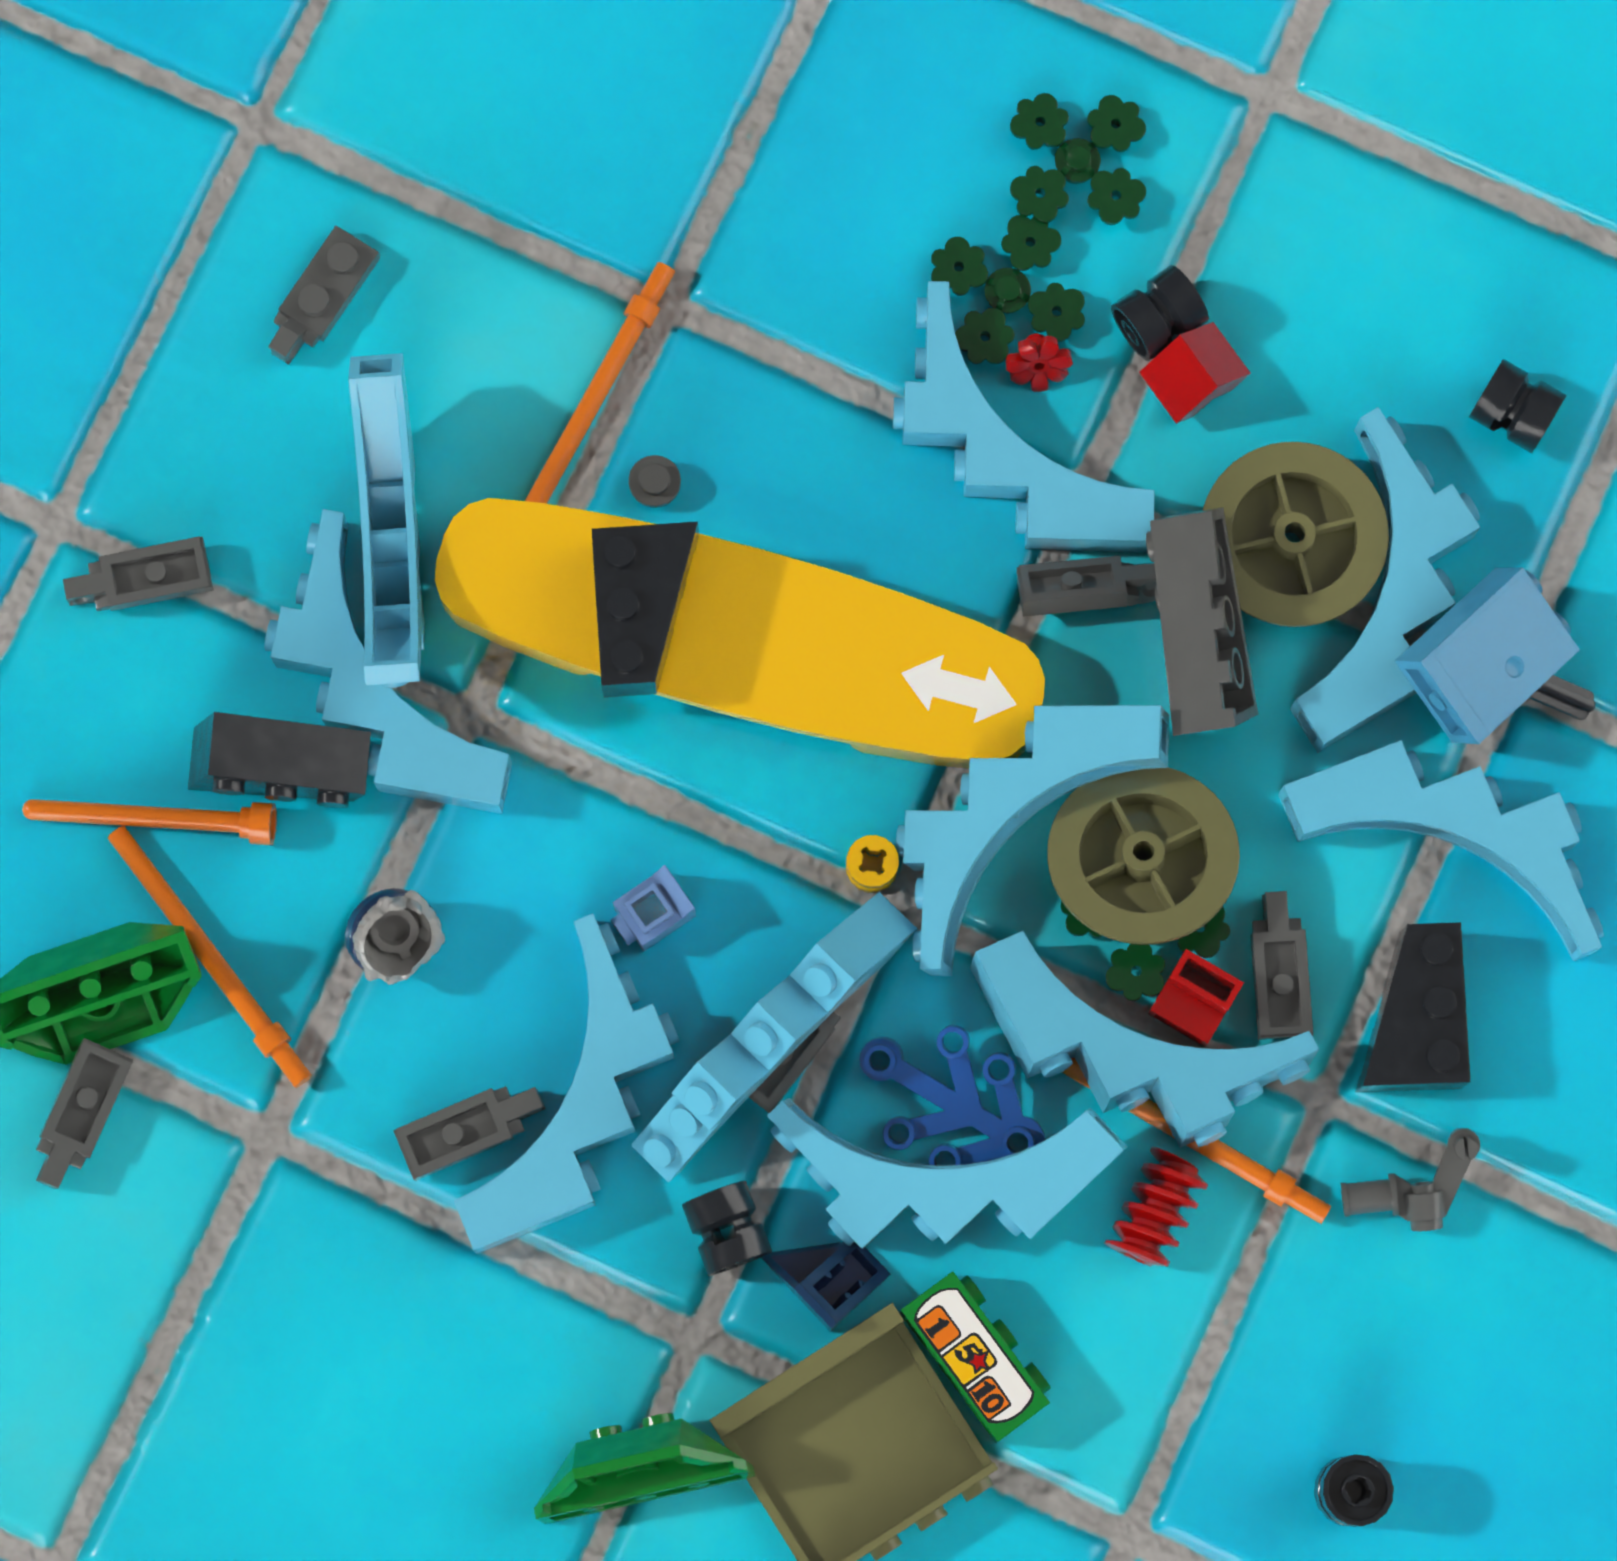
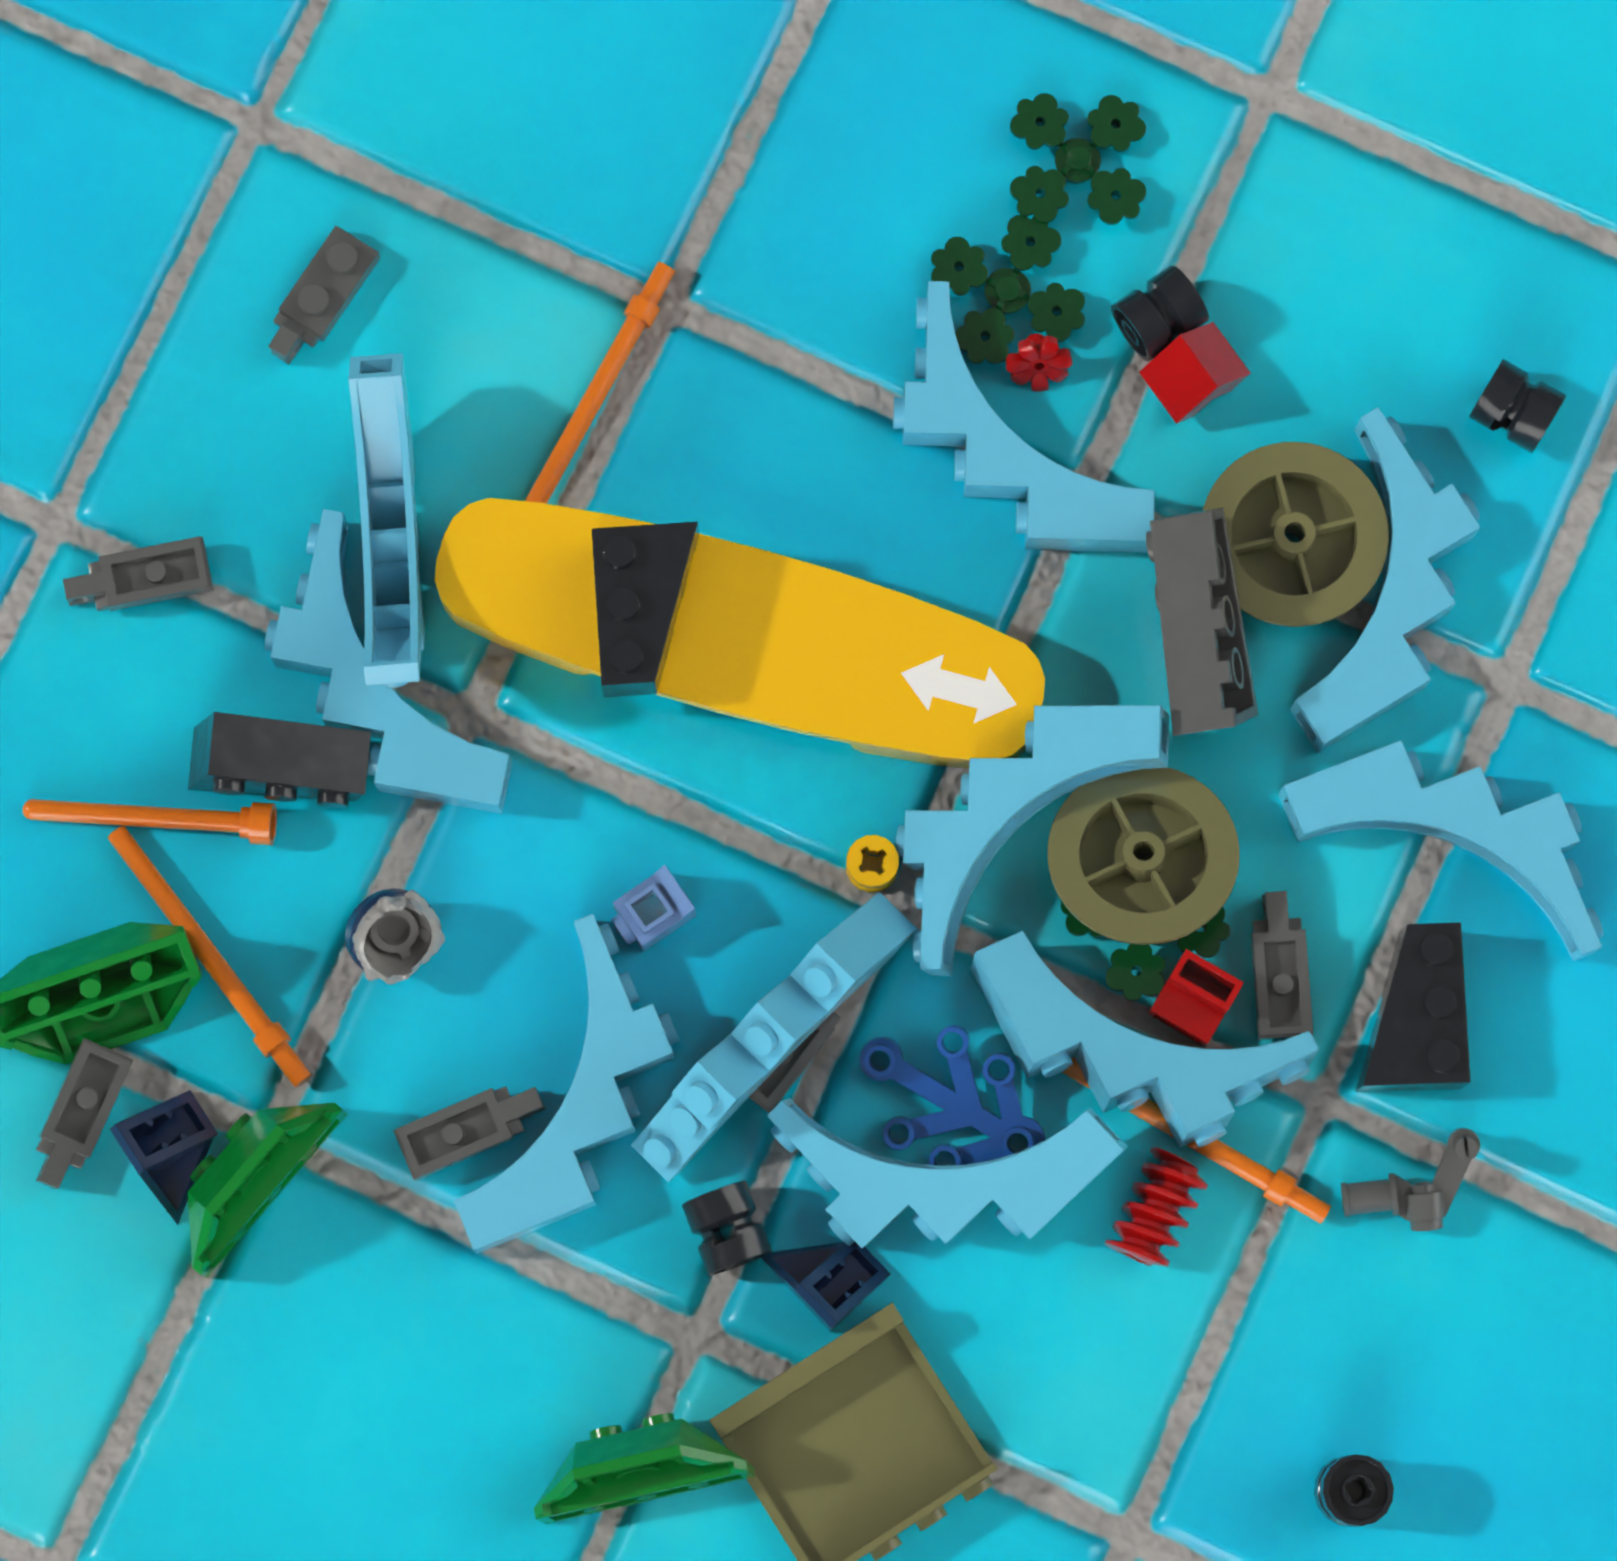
dark grey plate [629,455,681,508] -> none
brick [899,1271,1051,1443] -> none
dark grey hinge [1017,556,1157,617] -> none
dark azure piece [1395,567,1596,744] -> none
none -> dark blue slope [110,1090,218,1225]
none -> green wedge [188,1103,348,1278]

